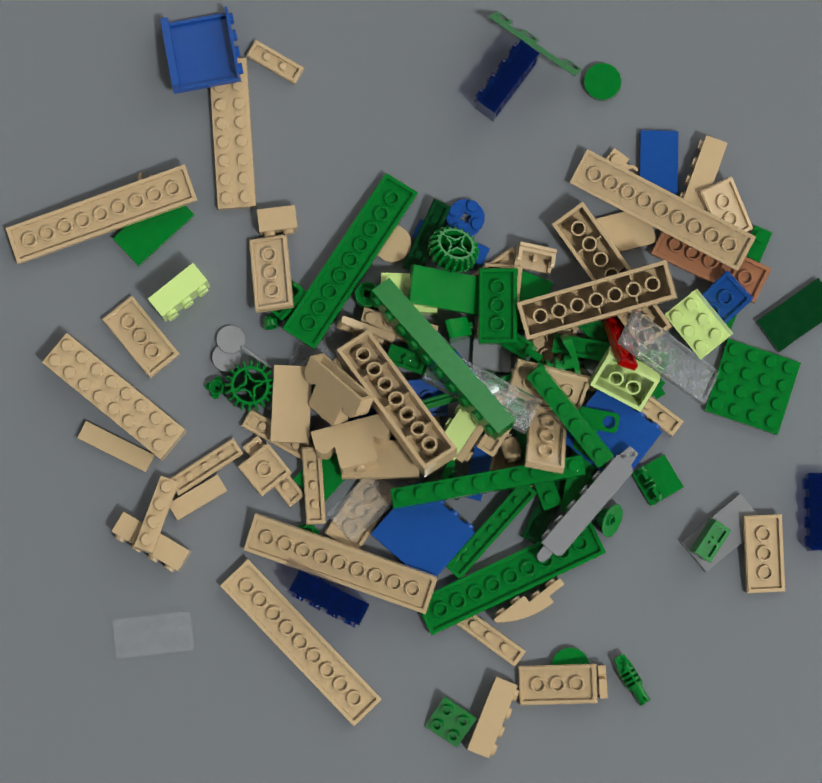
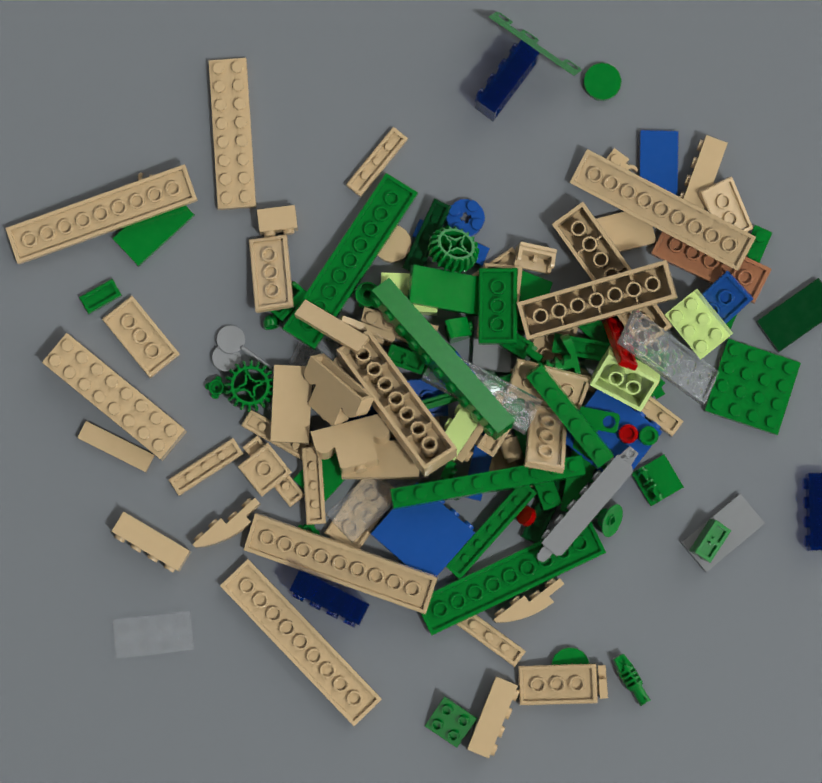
tan plate [134,476,179,554] -> none
yellowish green brick [148,263,210,322] -> none
blue panel [160,6,244,94] -> none
tan tile [170,474,227,521] -> none
tan tile [246,40,304,85] -> none
tan tile [742,514,785,593] -> none
none -> green tile [79,279,122,314]
none -> tan slope [192,498,261,548]
none -> tan tile [295,299,369,355]
none -> tan tile [346,127,408,198]
none -> red tile [517,506,536,526]
none -> red tile [618,424,638,444]
none -> green tile [639,426,659,446]

